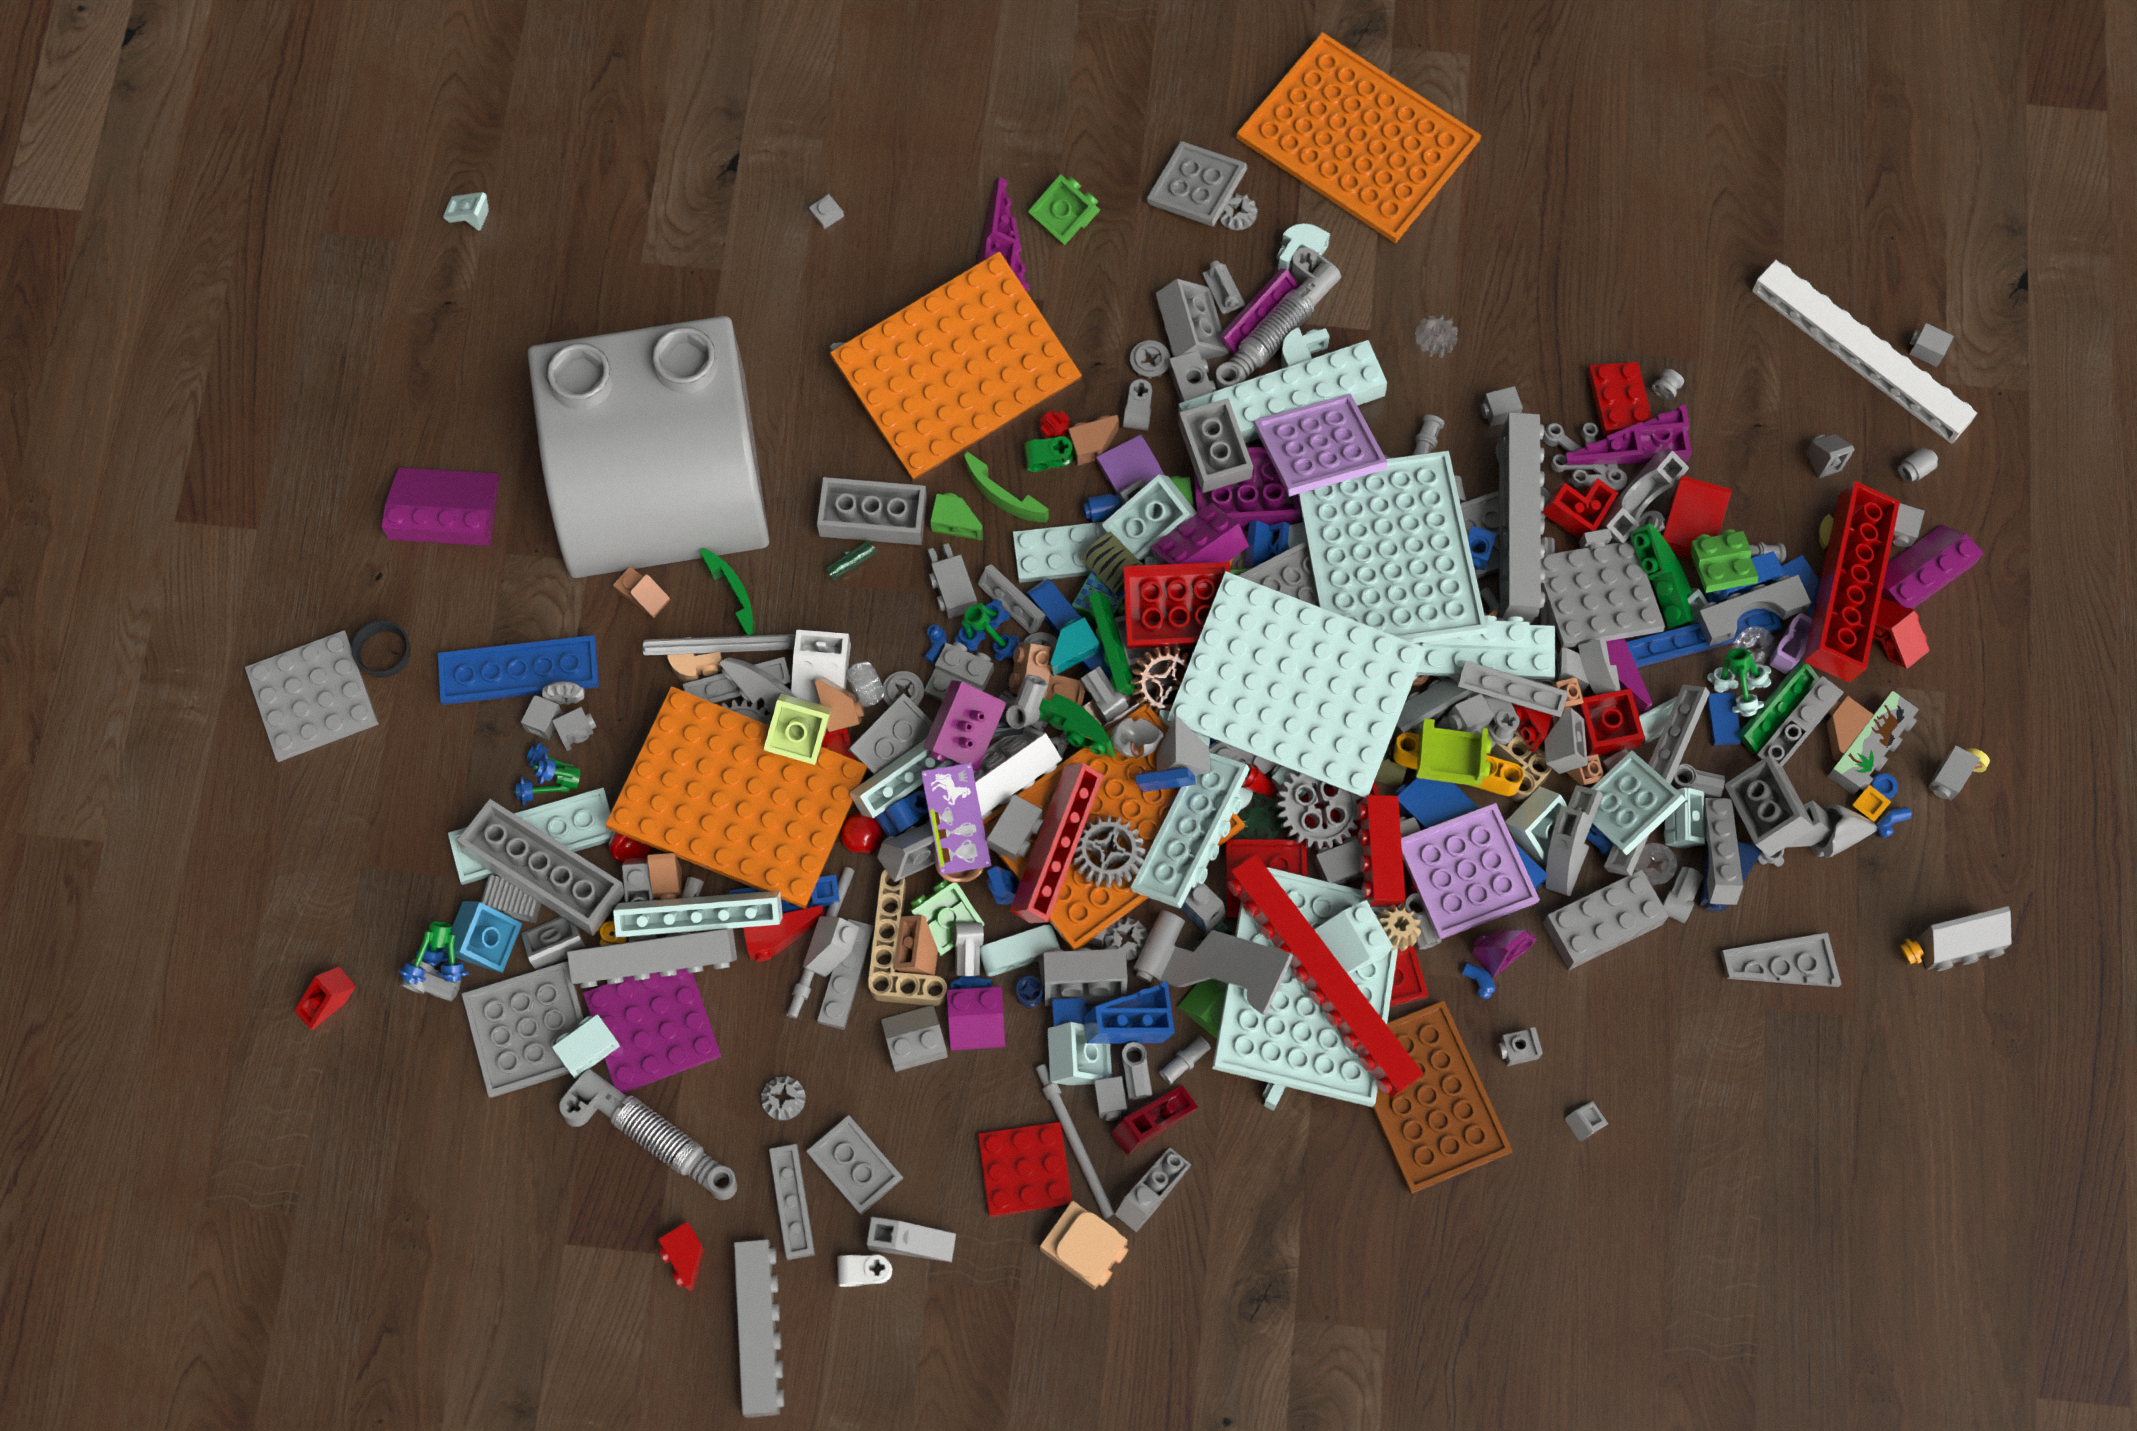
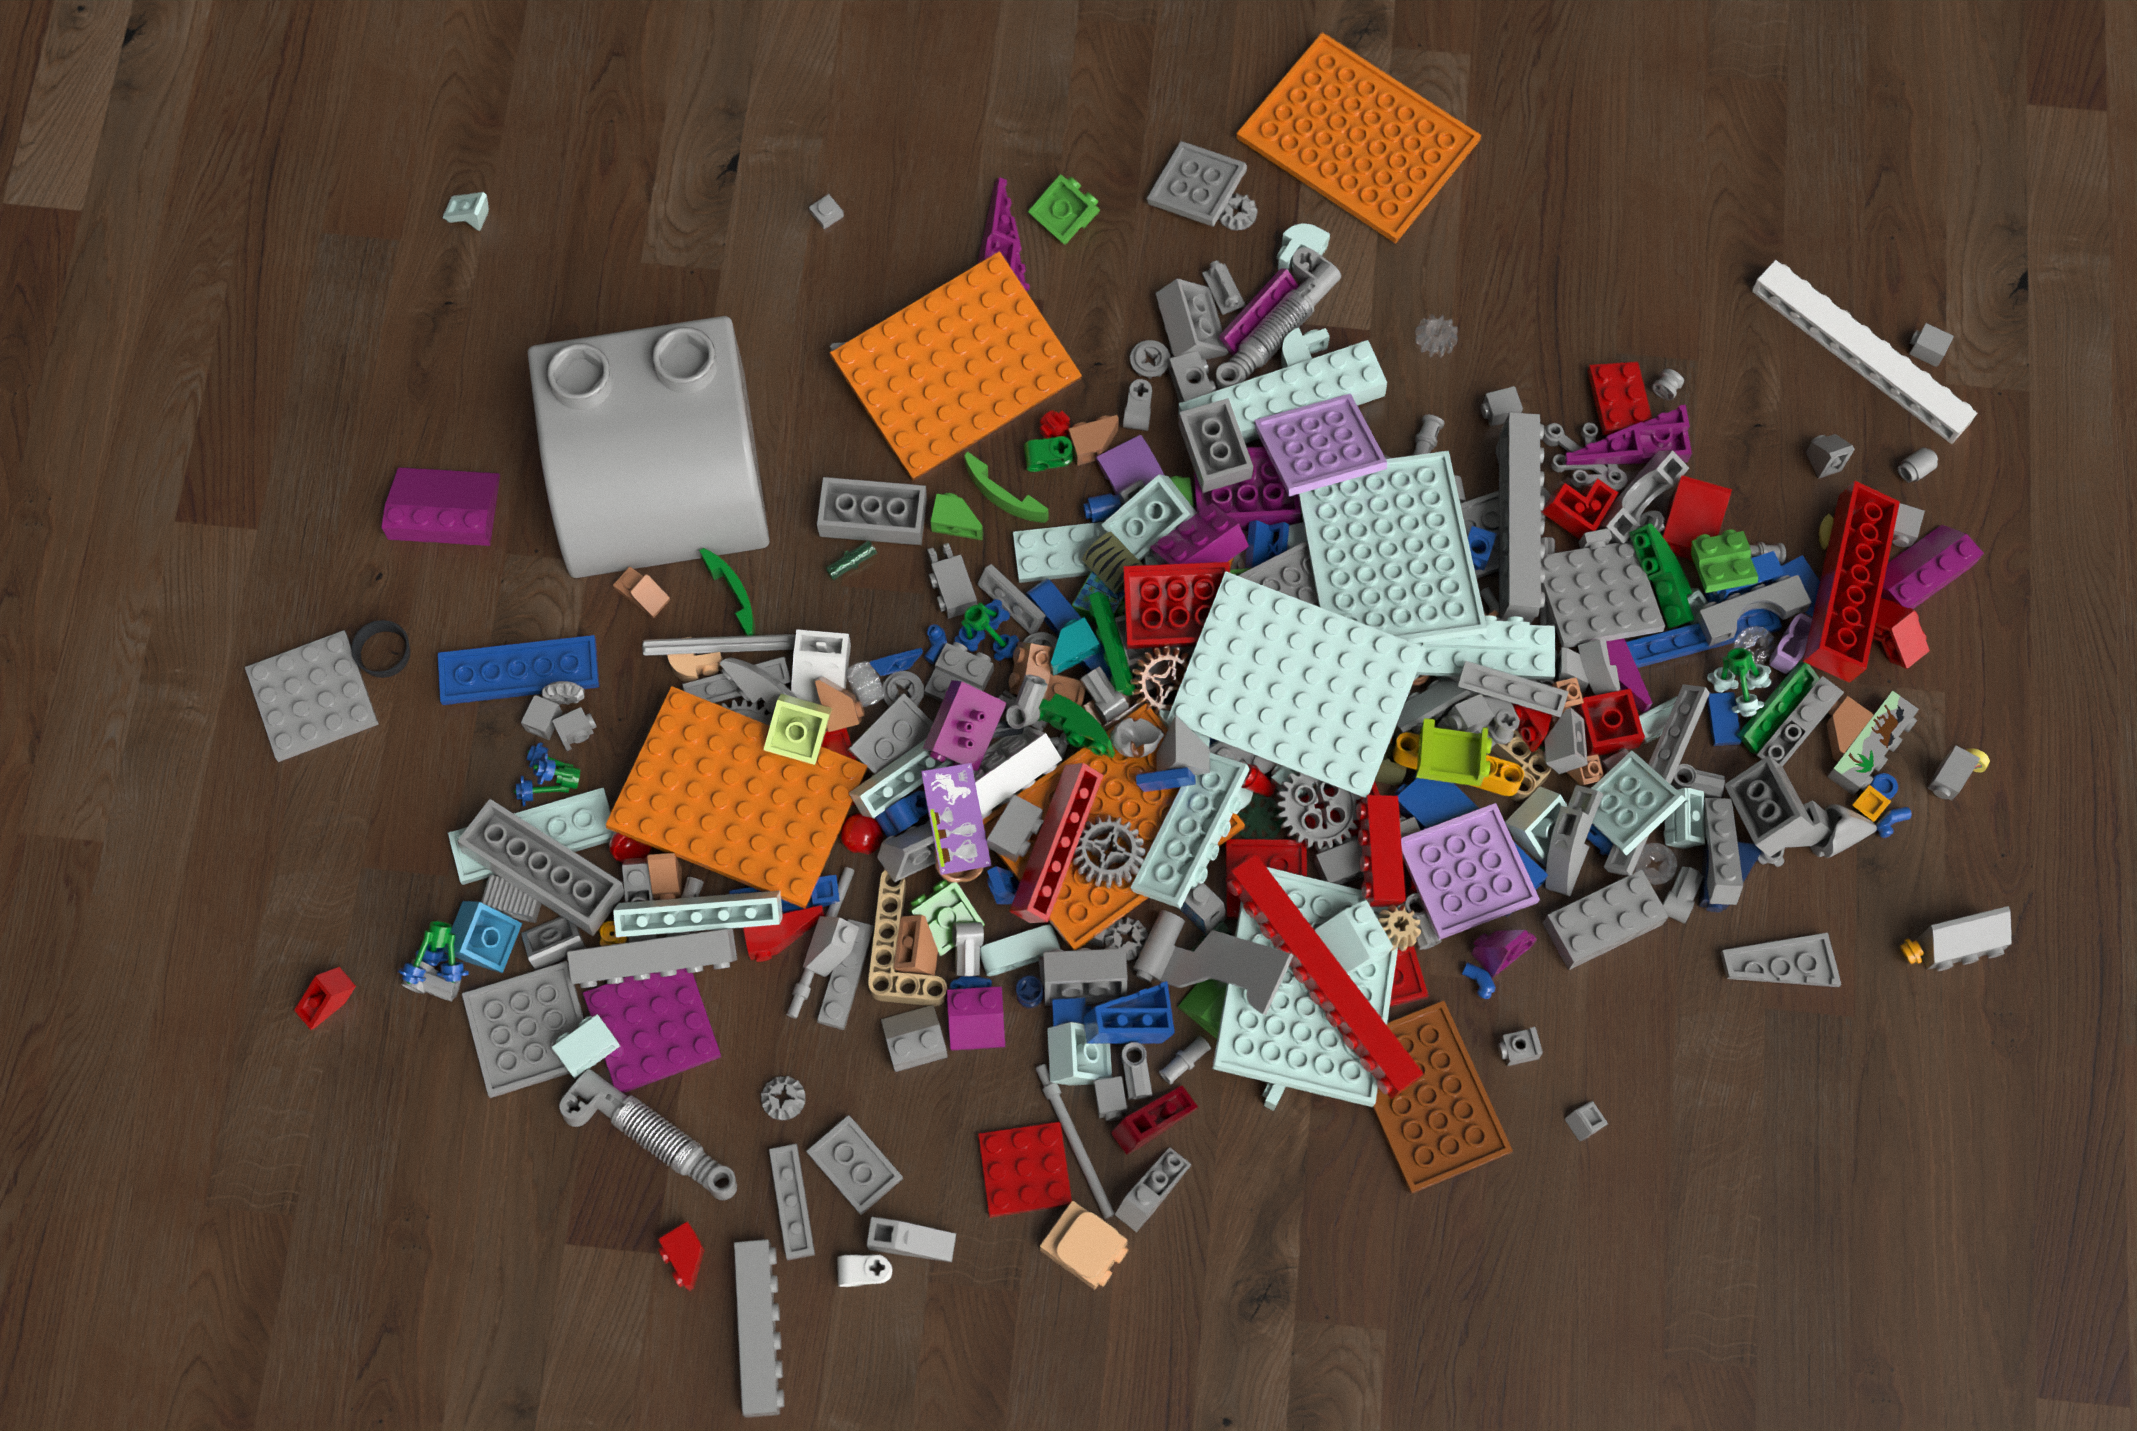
none -> blue slope [870,648,923,676]

